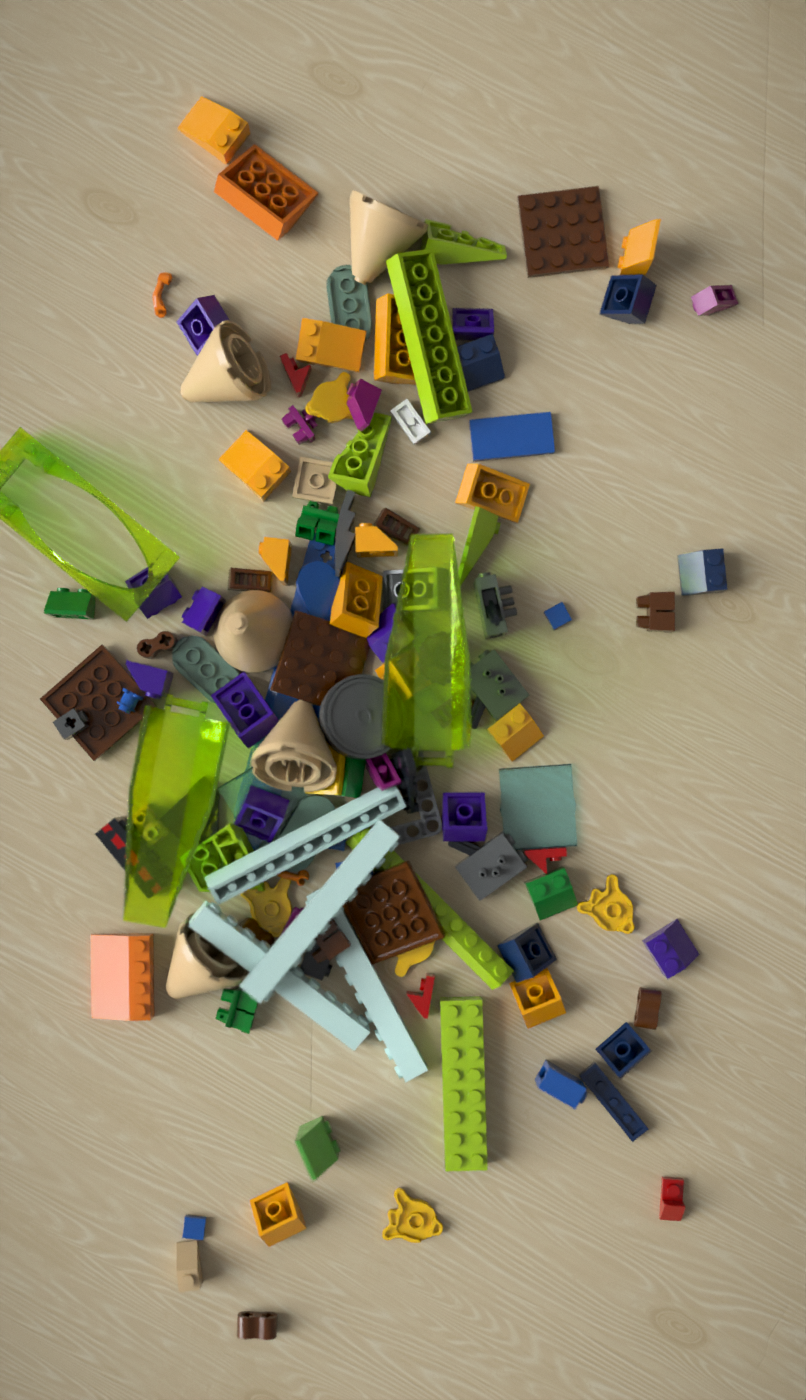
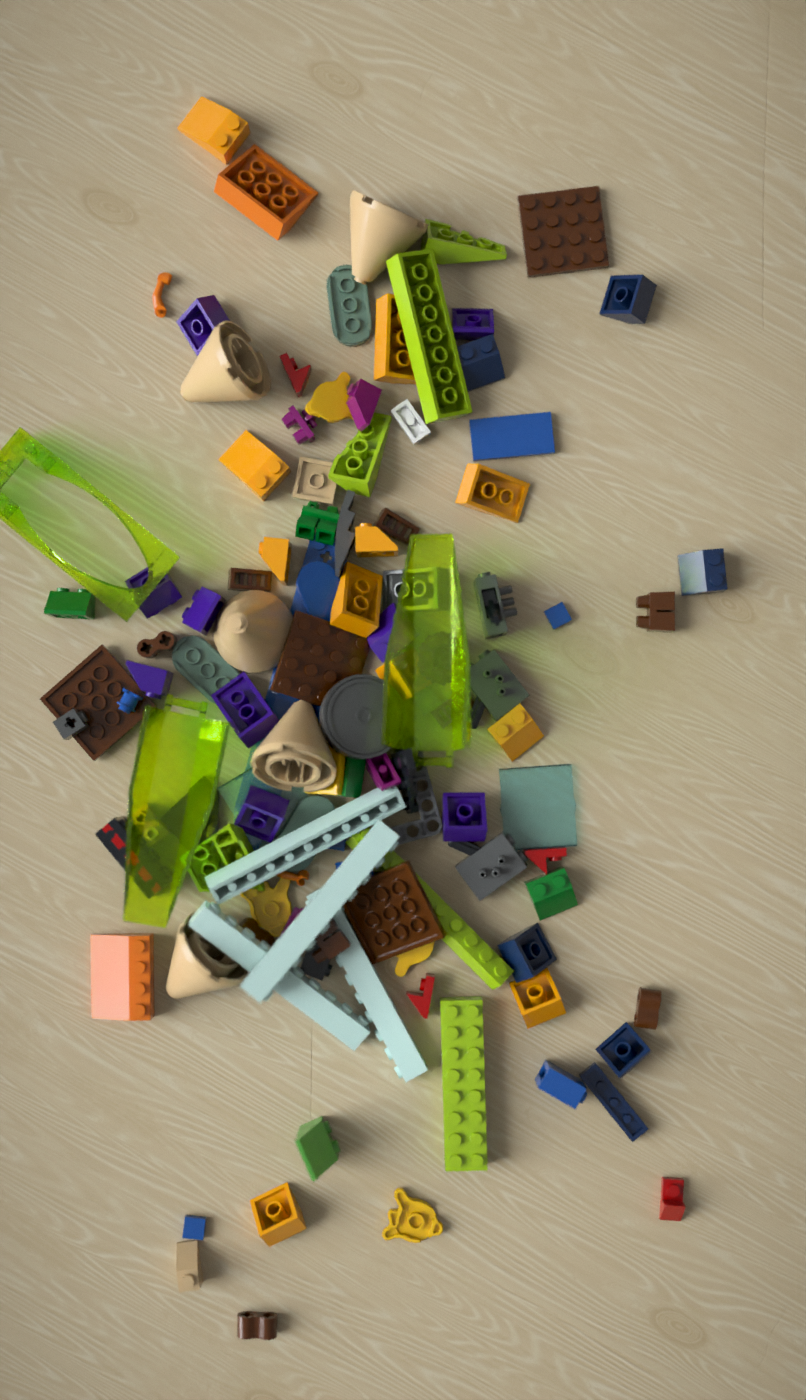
green hips [215,987,259,1034] -> none
light orange slope [296,318,366,372] -> none
lime wedge [453,506,501,593] -> none
yellow tile [577,874,635,934] -> none
light orange slope [617,219,661,276] -> none
dark purple slope [642,919,700,979] -> none
slope [691,285,739,316] -> none

